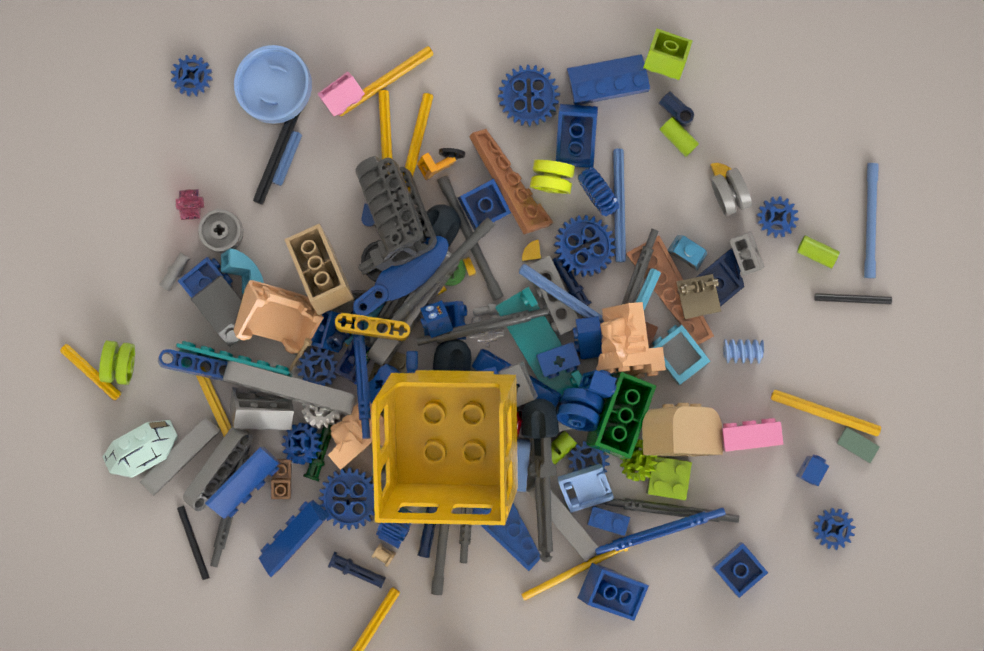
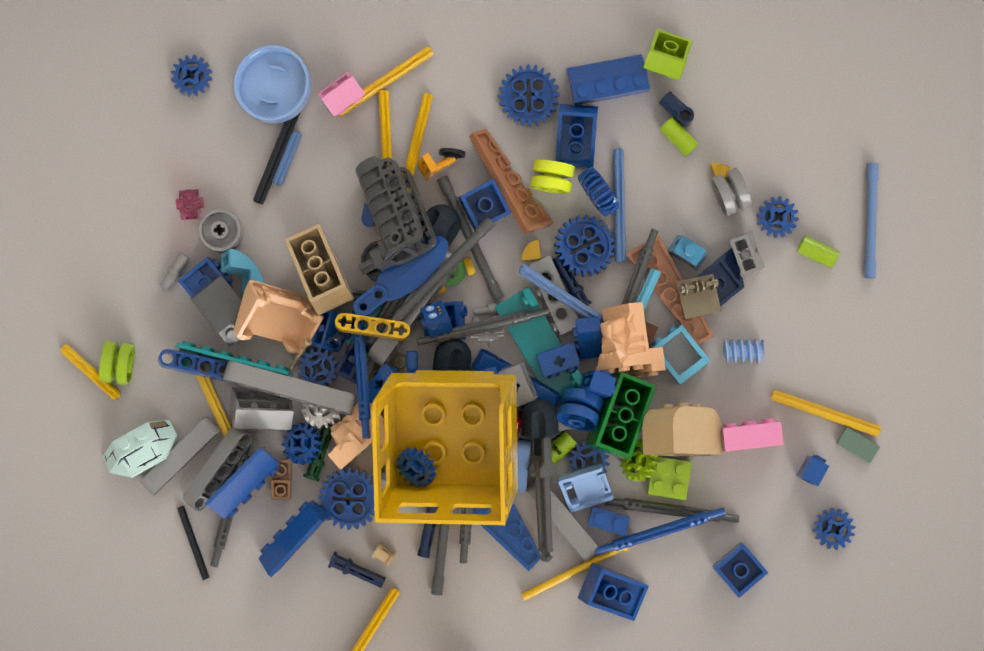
blue brick [376,507,413,549] -> none
black bar [814,293,892,304] -> none
none -> blue gear [396,447,437,488]

